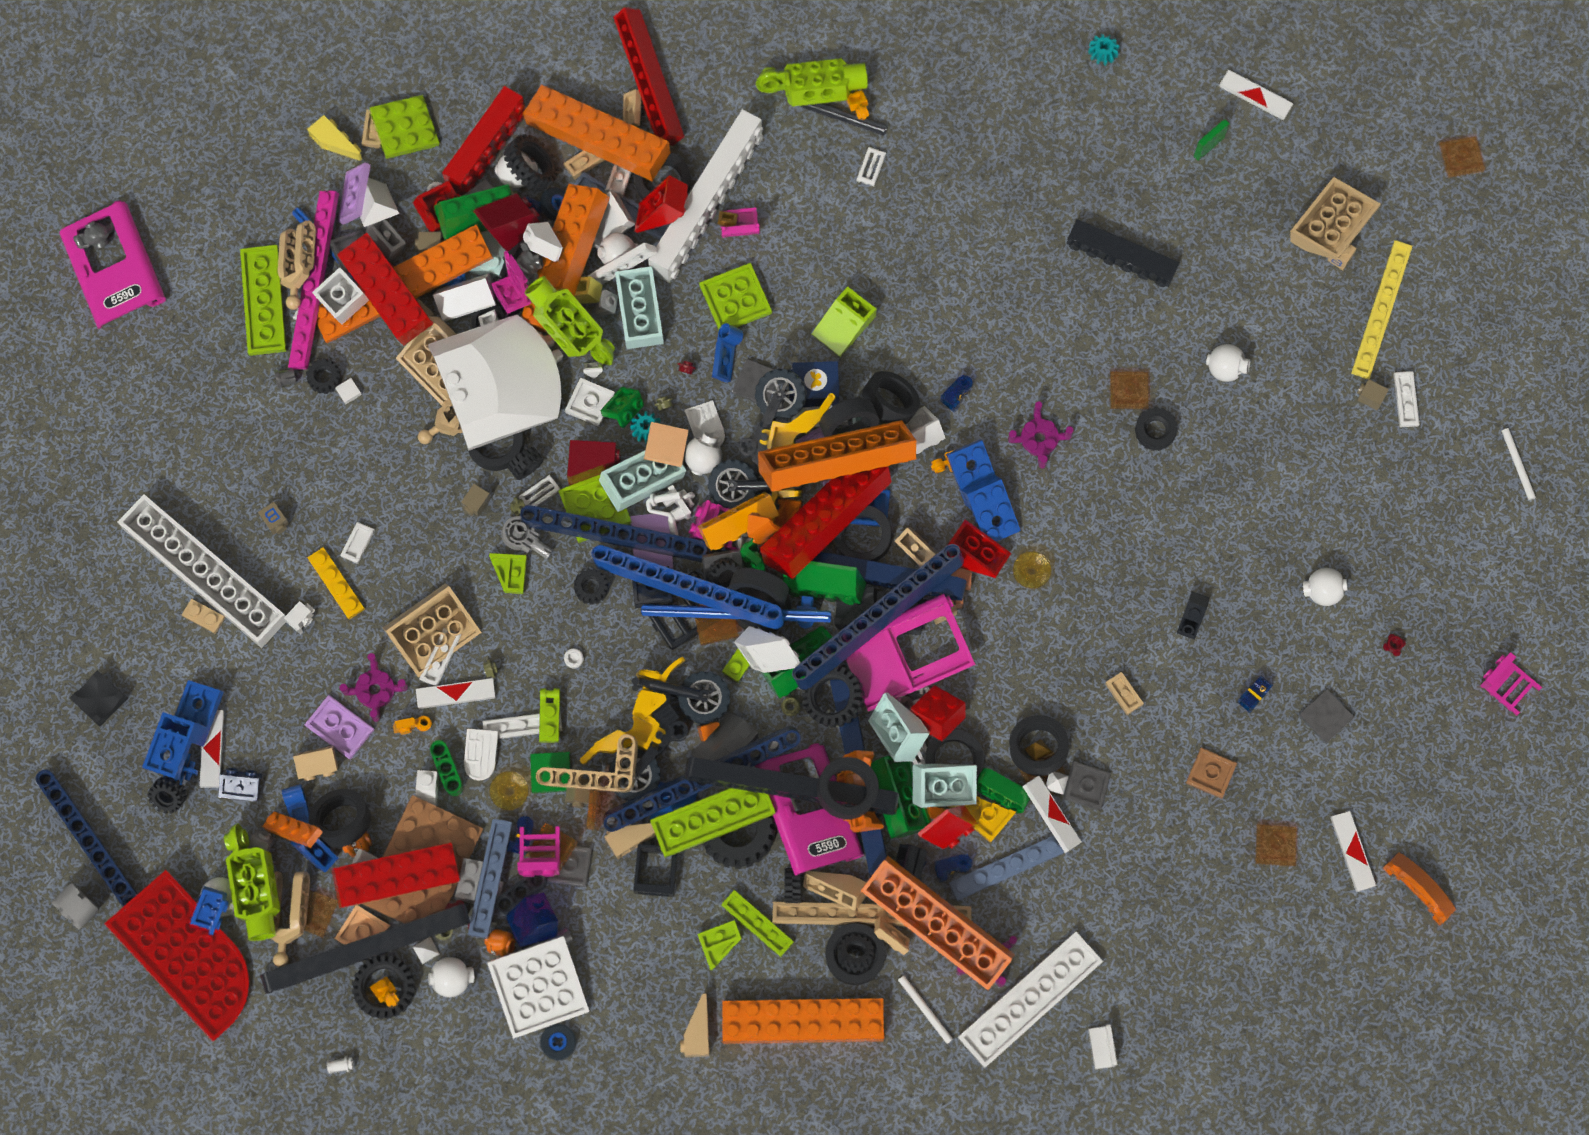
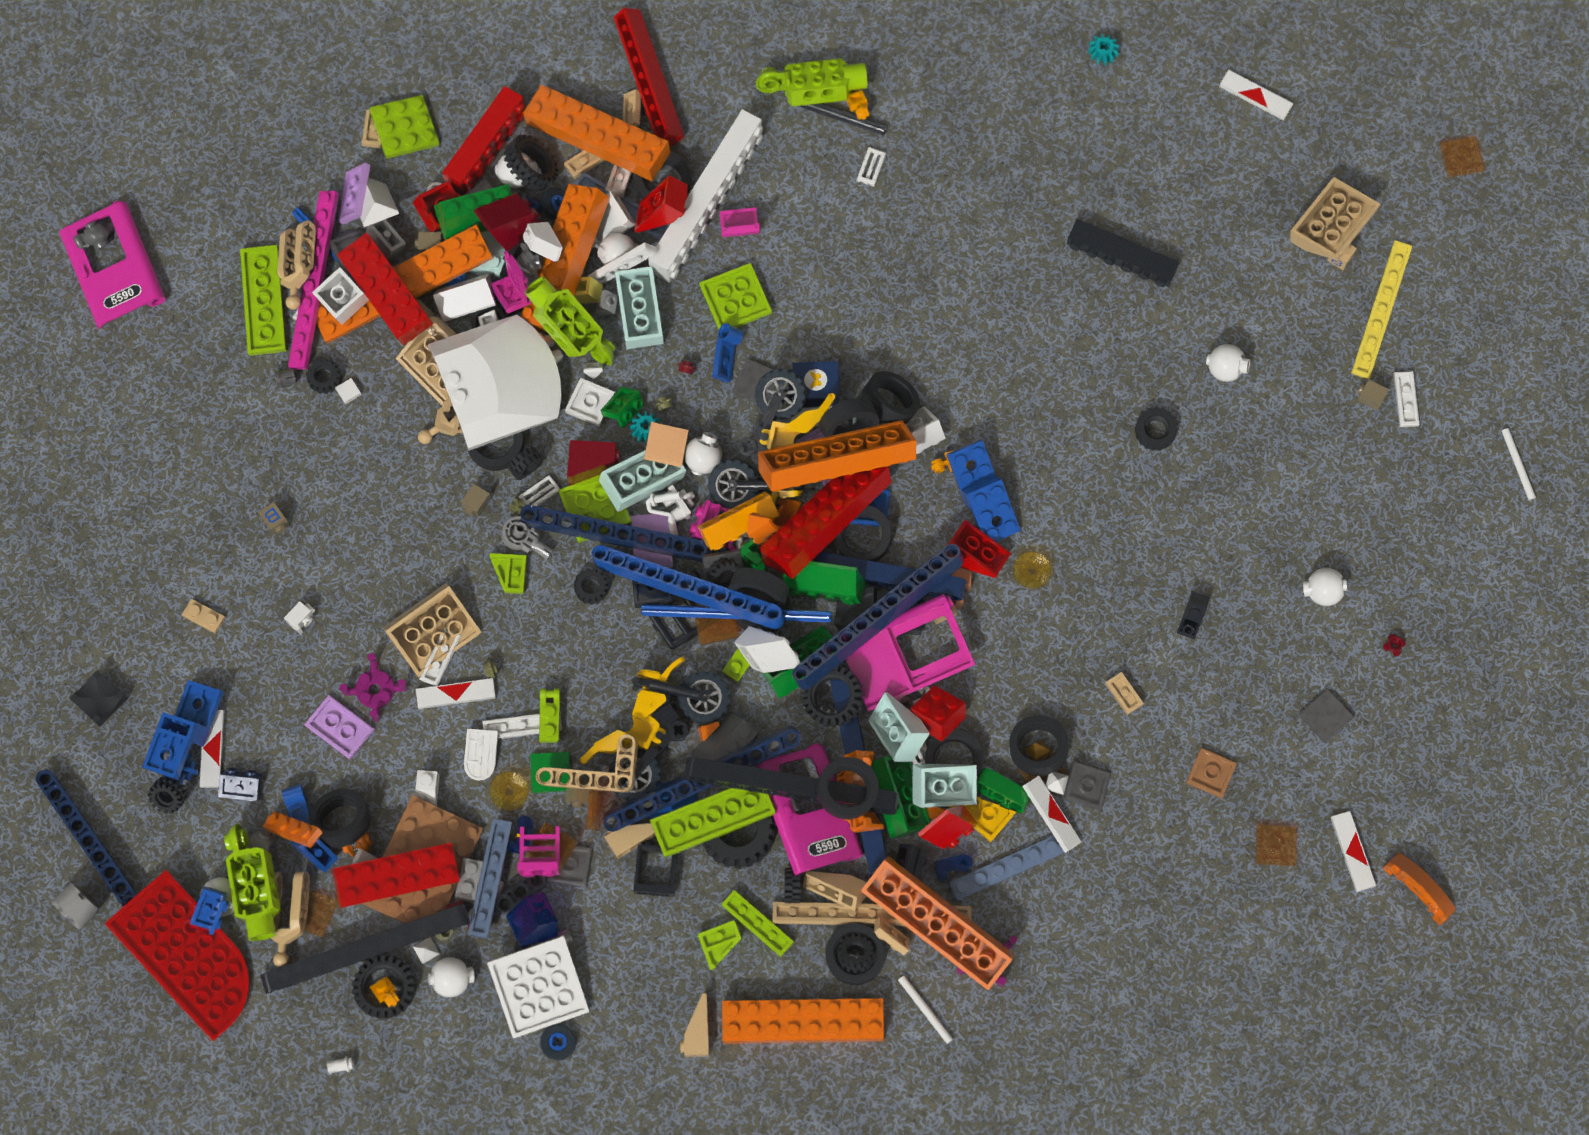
white brick [118,495,286,648] -> none
tan brick [293,745,338,781] -> none
light yellow slope [307,115,362,161] -> none
yellow plate [307,547,365,620] -> none
light nougat tile [334,905,390,960] -> none
white tile [340,522,375,564] -> none
light orange plate [393,716,432,735] -> none
green beam [430,740,463,797] -> none
orange head [485,929,516,957] -> none
white tile [564,649,584,669] -> none
white window [685,400,725,446] -> none
pearl gold slope [717,211,738,227] -> none
olive plate [781,697,800,717] -> none
blue hips [797,596,816,629] -> none
lime slope [811,286,877,357] -> none
tan brick [895,527,937,567] -> none
clear blue leg [940,375,973,413] -> none
white plate [958,932,1103,1068] -> none
magenta plate [1008,401,1073,469] -> none
white panel [1088,1024,1117,1069] -> none
clear orange tile [1110,372,1149,409] -> none
green tile [1194,119,1229,161] -> none
clear blue leg [1237,675,1273,713] -> none
dark pink plate [1480,652,1542,716] -> none

